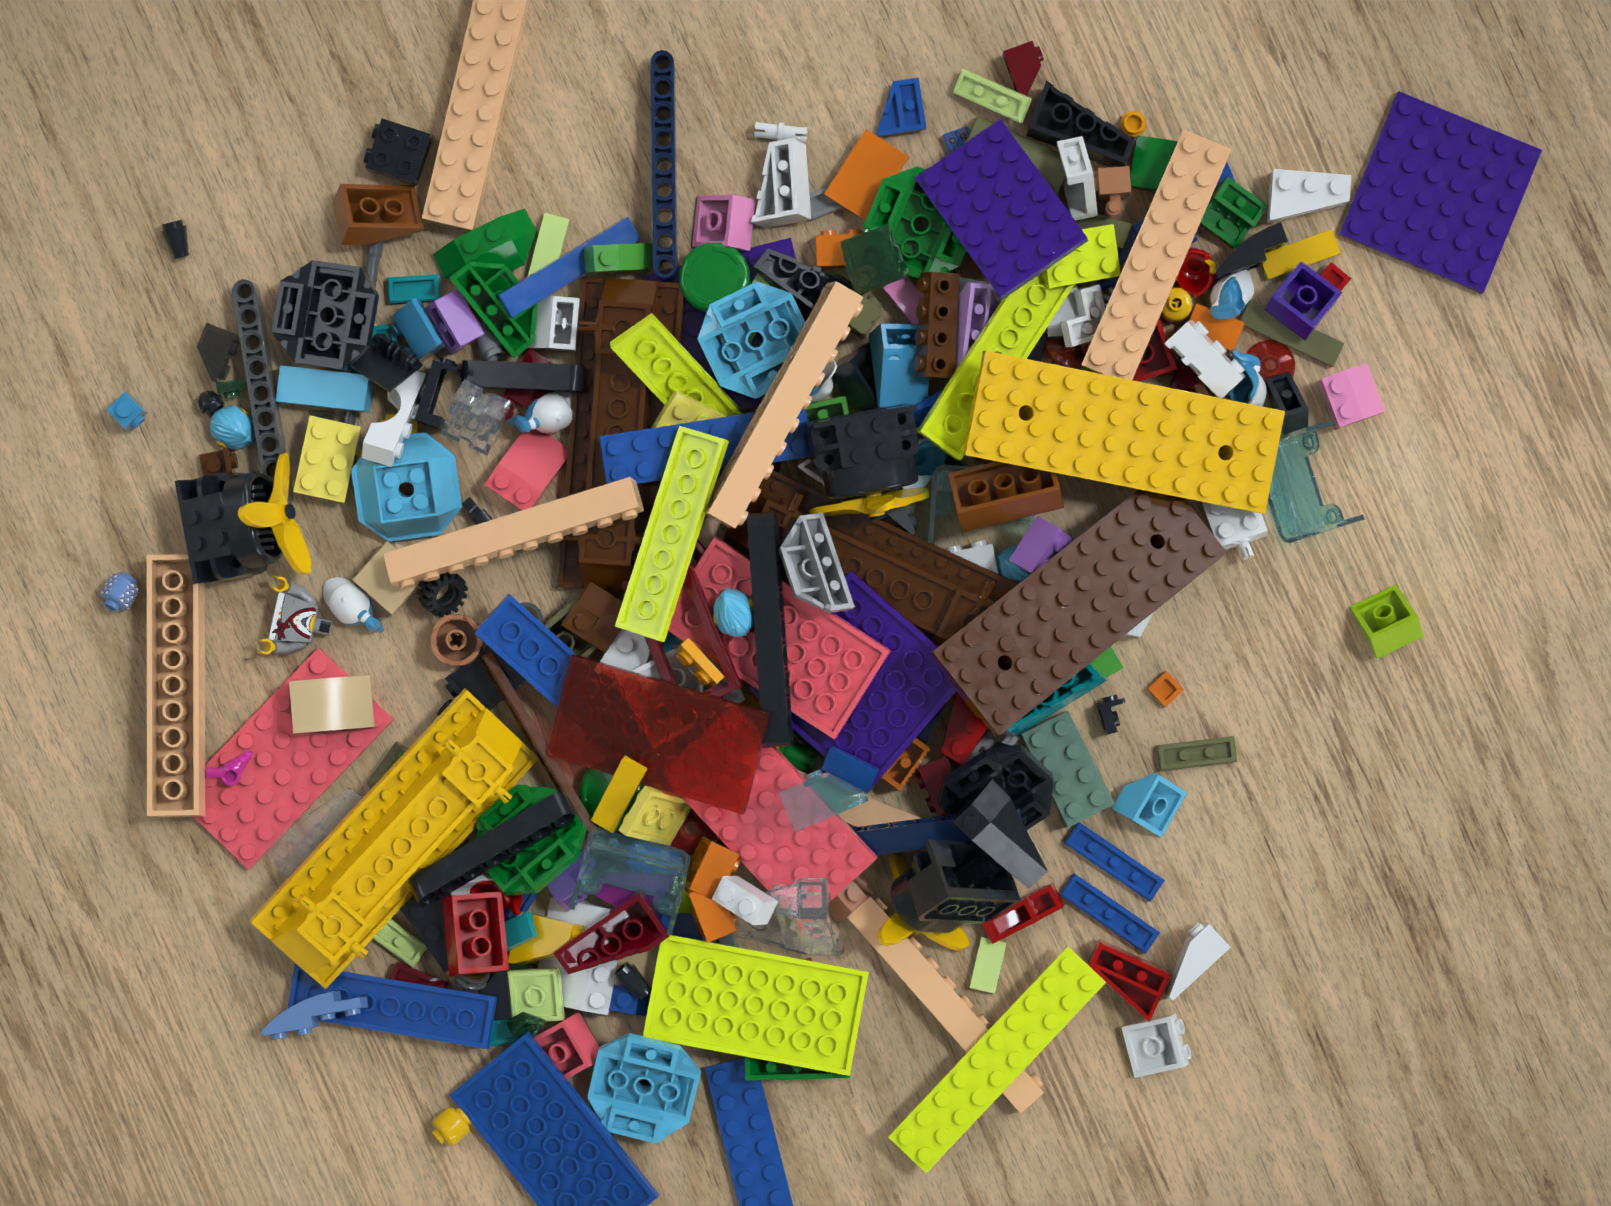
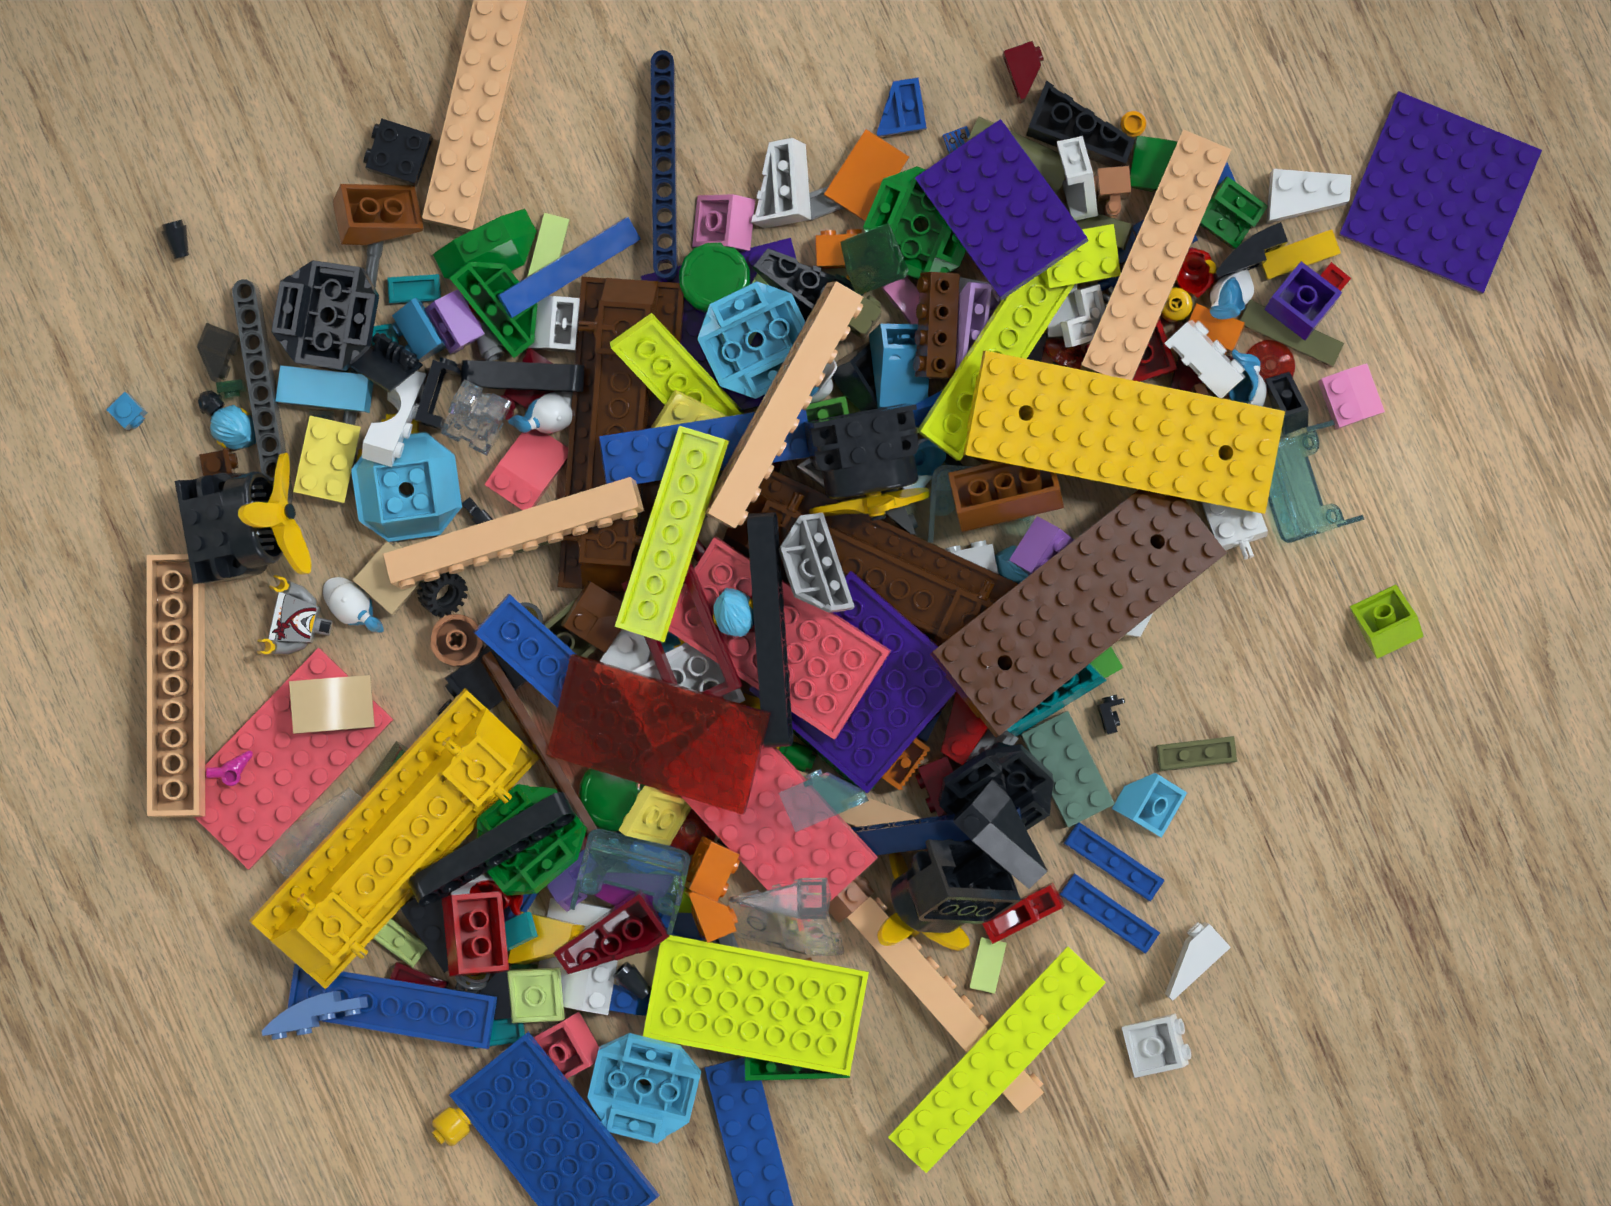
medium blue head [100,572,139,612] -> none
clear green slope [506,1012,546,1038] -> none
bright green slope [584,243,661,273] -> none
yellow tile [591,756,648,833] -> none
light orange plate [674,638,724,688] -> none
white brick [712,876,778,925] -> none
white pin [754,121,808,144] -> none
blue slope [822,746,880,792] -> none
yellowish green tile [953,69,1032,123] -> none
red wedge [1088,939,1171,1022] -> none
orange tile [1147,671,1184,707] -> none

